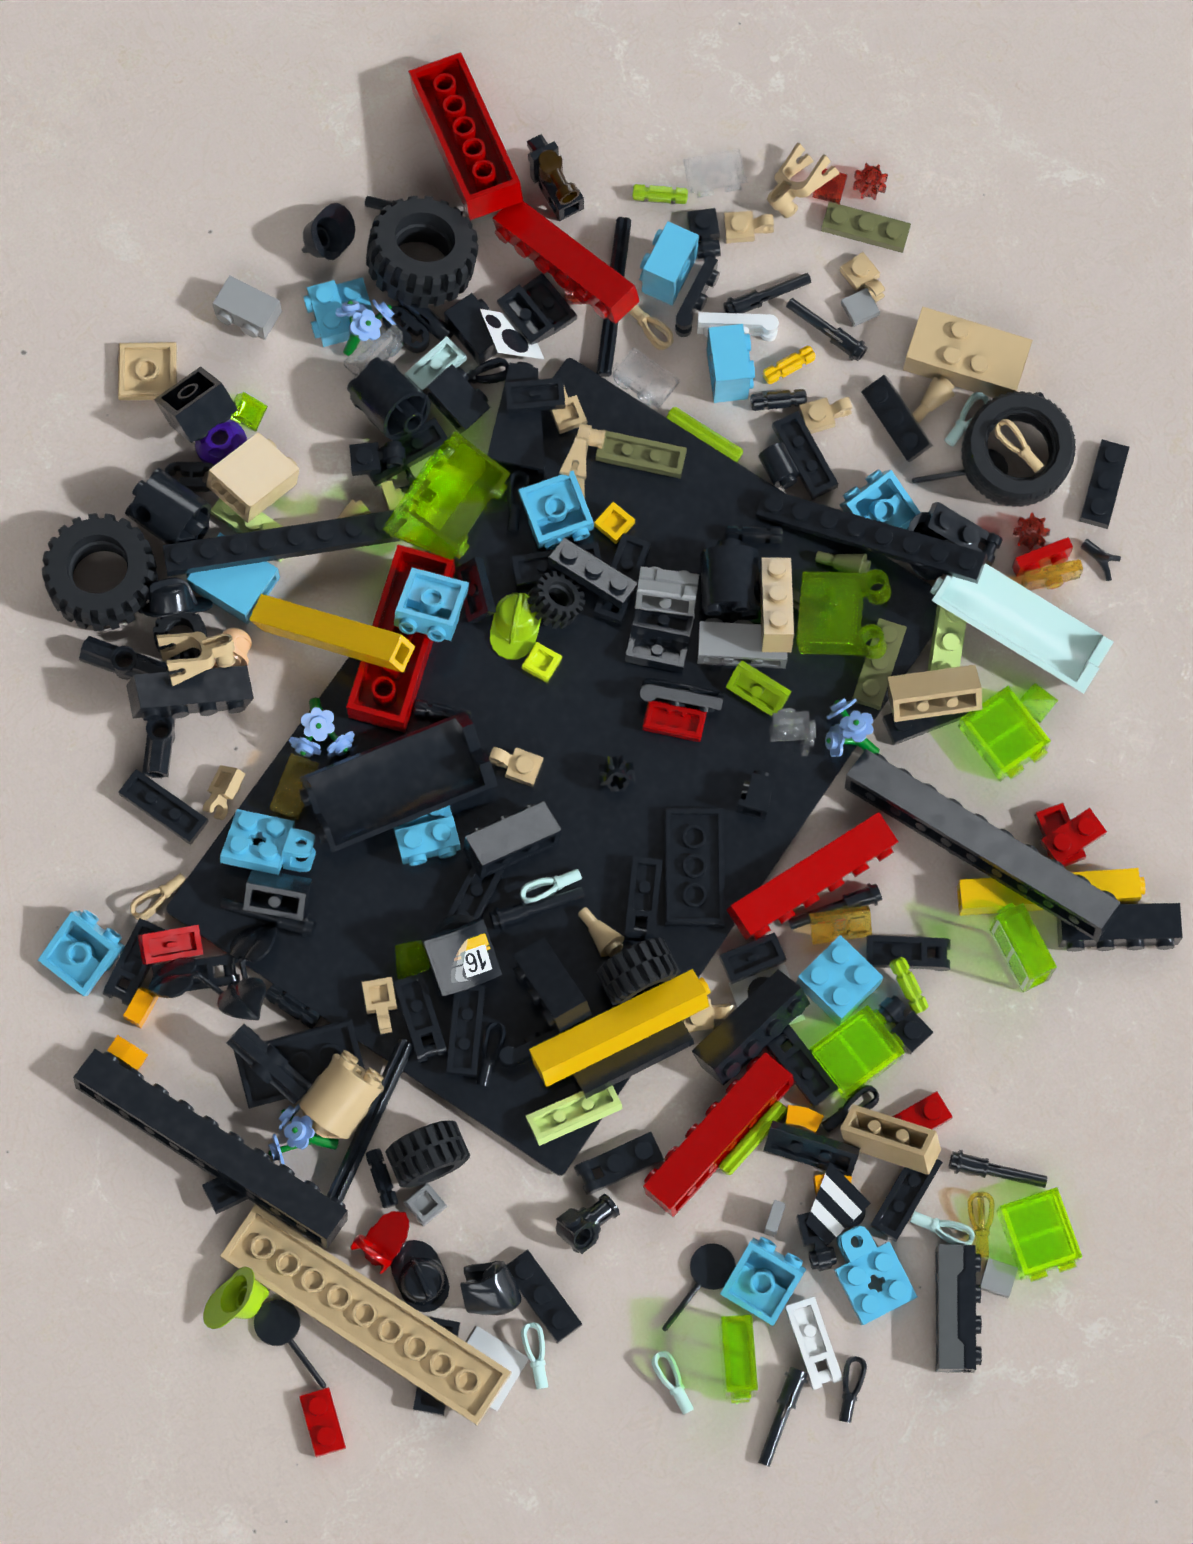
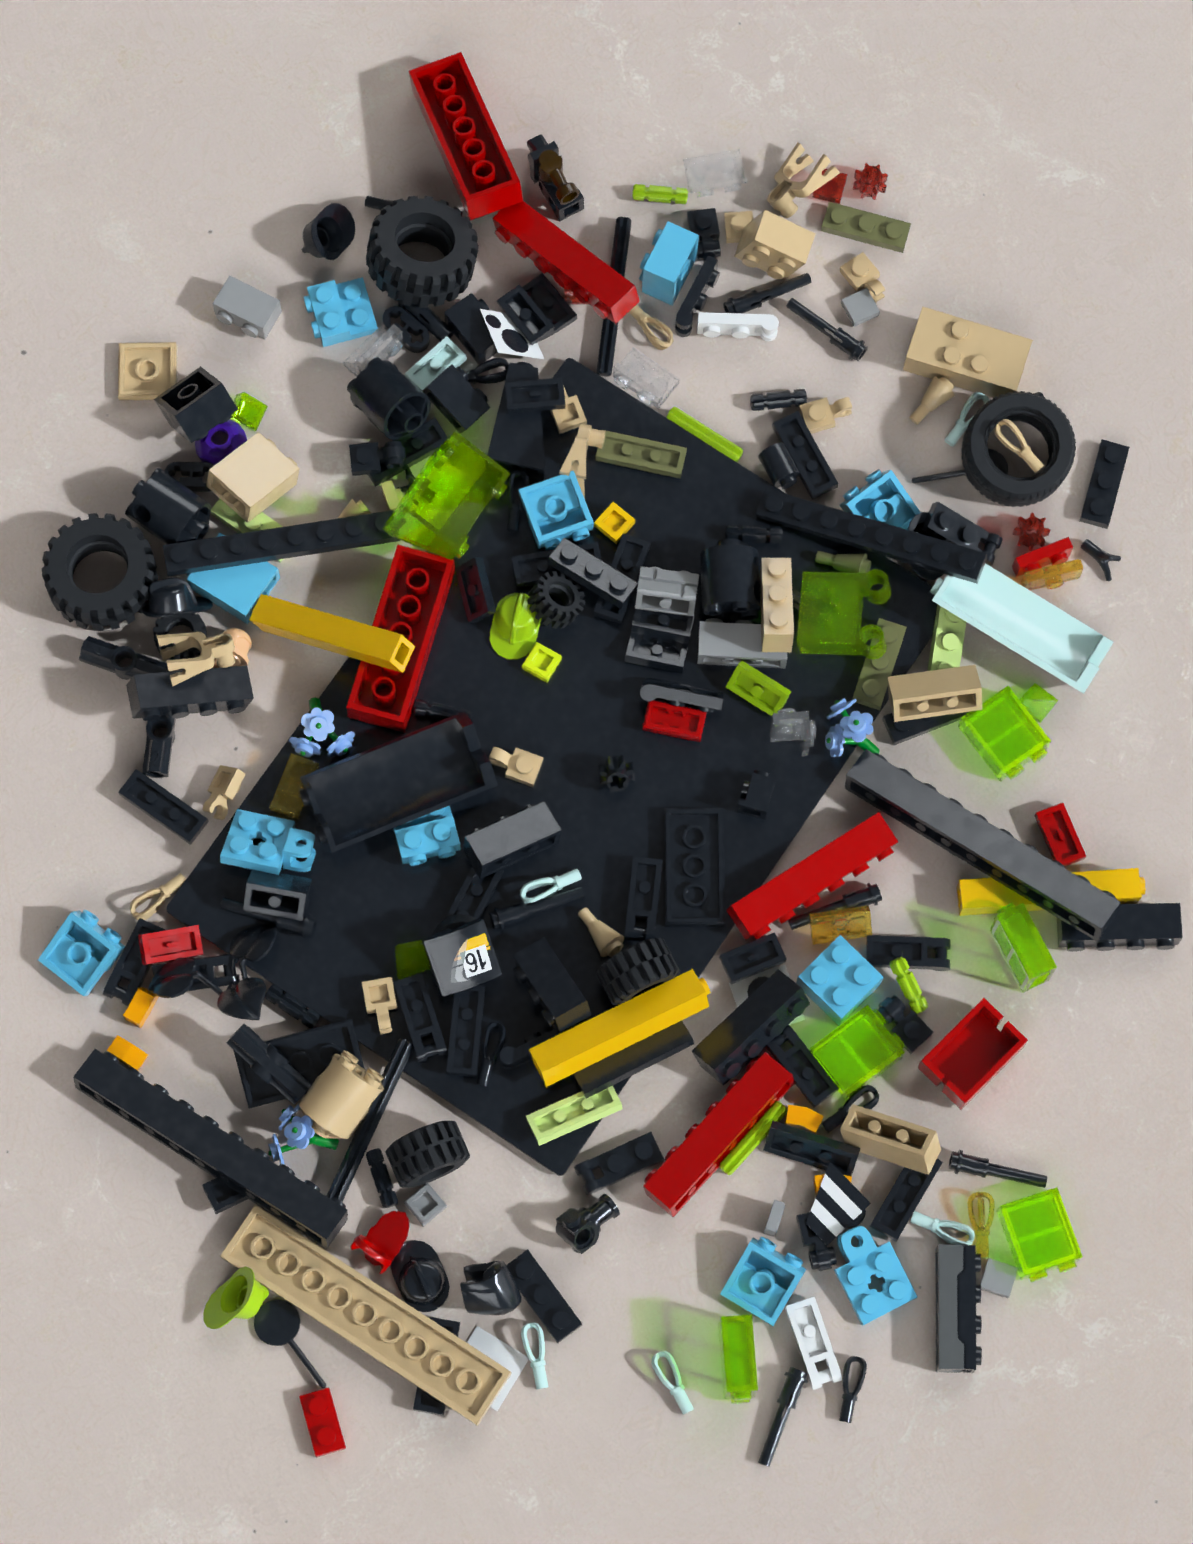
light blue plant [336,299,396,357] -> none
medium azure plate [394,567,469,642] -> none
black piece [662,1243,736,1331] -> none
tan plate [682,997,734,1033] -> none
medium azure brick [706,324,755,403] -> none
yellow axle [762,346,816,384] -> none
black plate [861,375,933,462] -> none
red plate [892,1091,953,1130] -> none
red plate [1040,808,1107,863] -> none
none -> tan brick [734,210,816,280]
none -> red piece [918,998,1028,1110]

